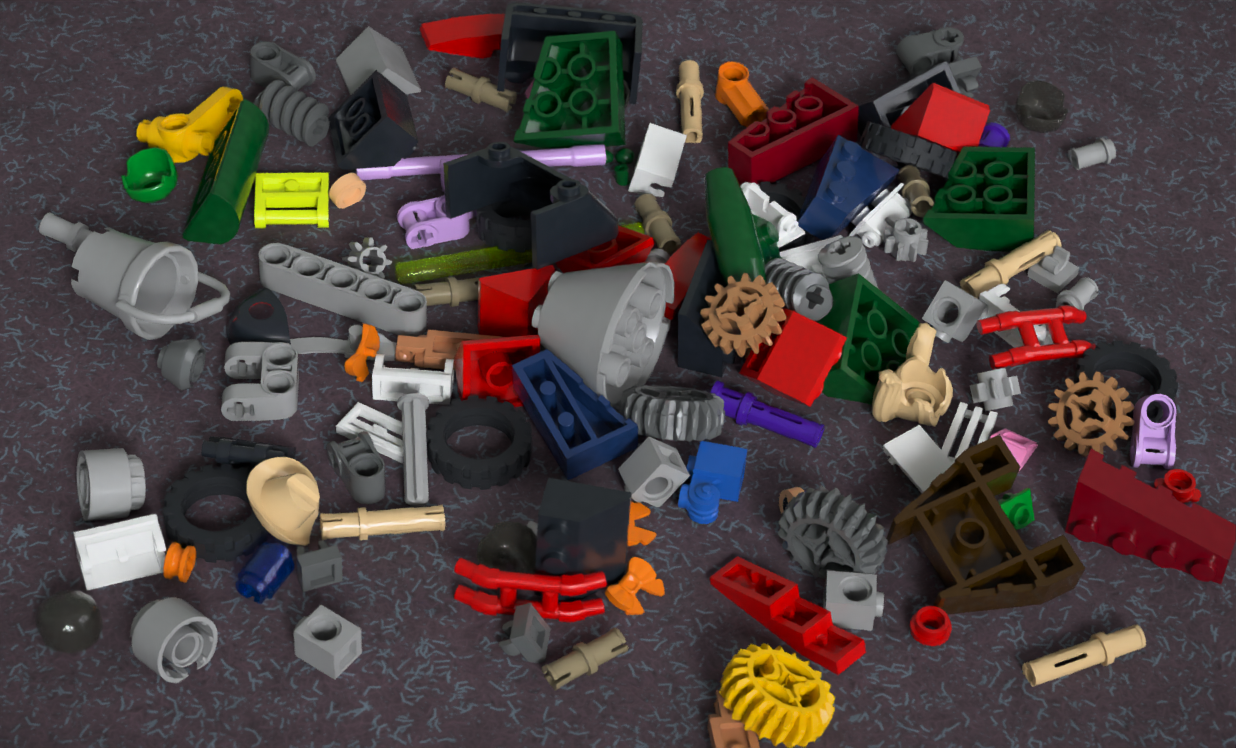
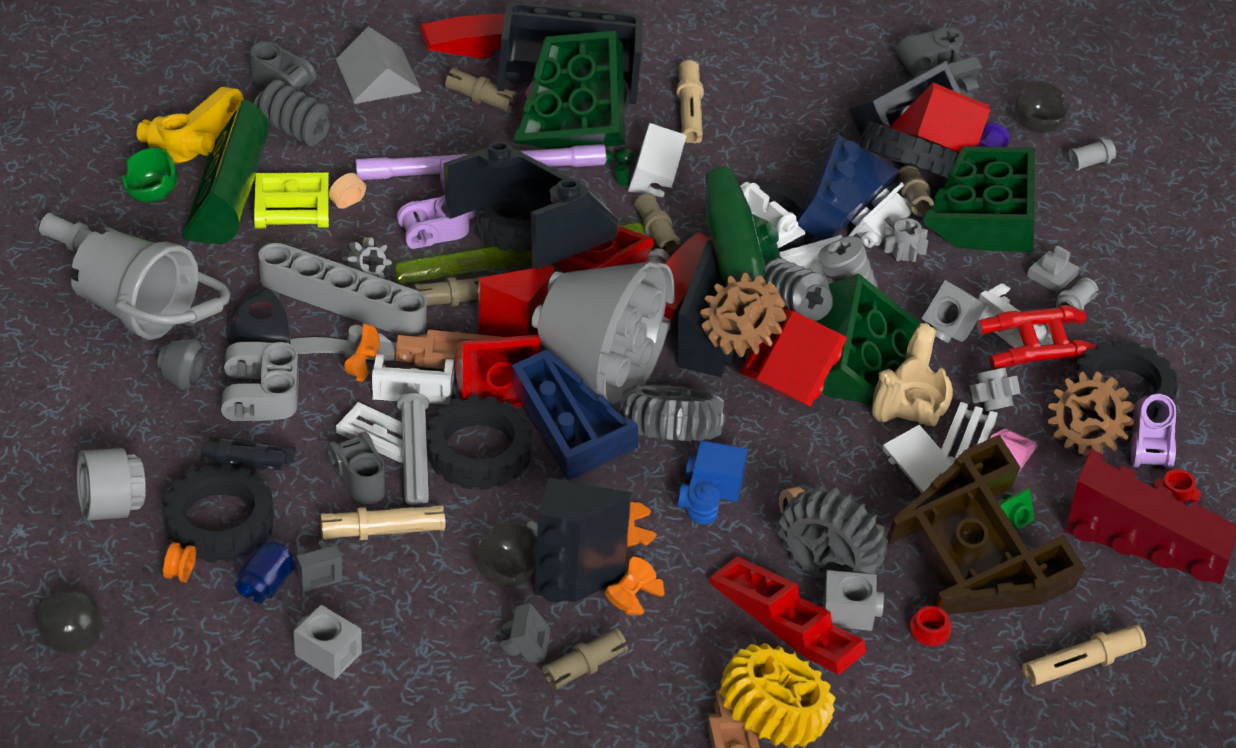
white hinge [74,514,166,590] -> none
light grey piece [130,597,218,683] -> none
tan hat [246,457,320,546] -> none
black slope [328,70,419,170] -> none
red piece [454,557,607,622] -> none
light grey brick [618,437,690,507] -> none
dark purple pin [710,380,825,448] -> none
orange piece [715,62,769,127] -> none
dark red wedge [728,77,859,186] -> none
tan pin [960,230,1061,298] -> none

